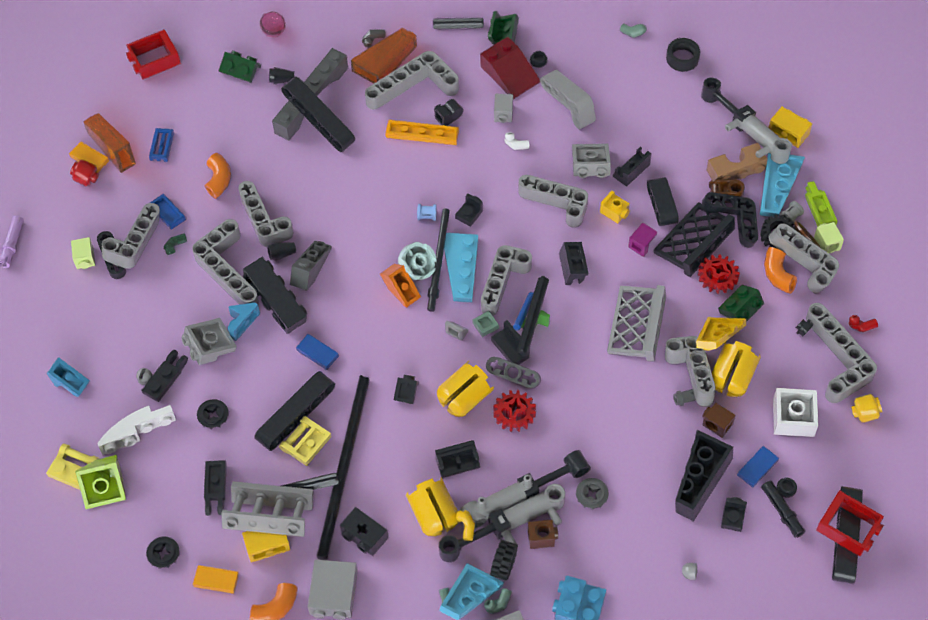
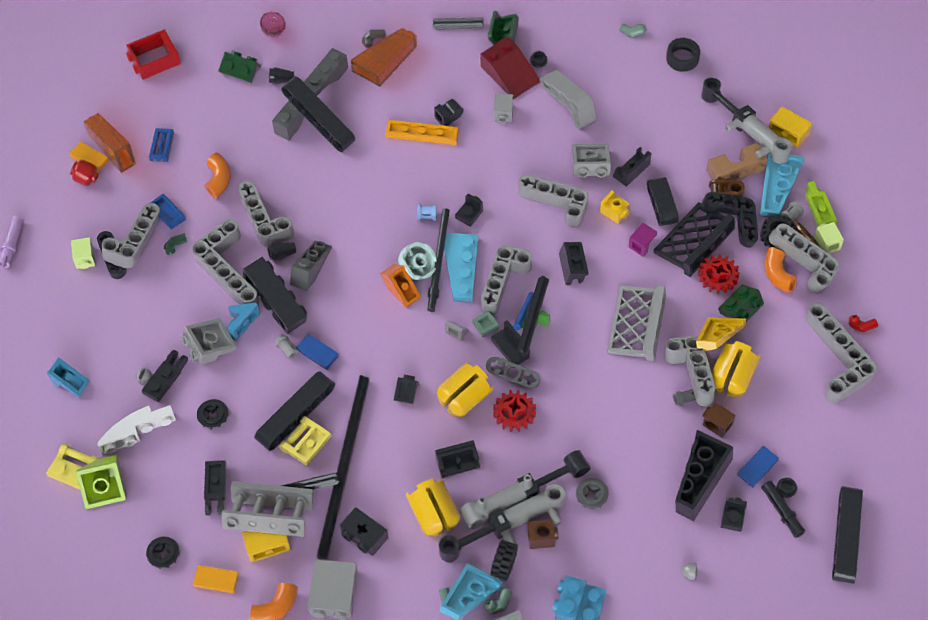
light grey beam [365,51,459,110] -> none
yellow arm [456,510,475,541] -> none
white arm [504,132,529,150] -> none
white brick [773,388,818,437] -> none
black plate [795,319,813,336] -> none
red window [816,490,884,557] -> none
yellow head [851,394,882,423] -> none
none -> light grey pin [275,334,299,359]

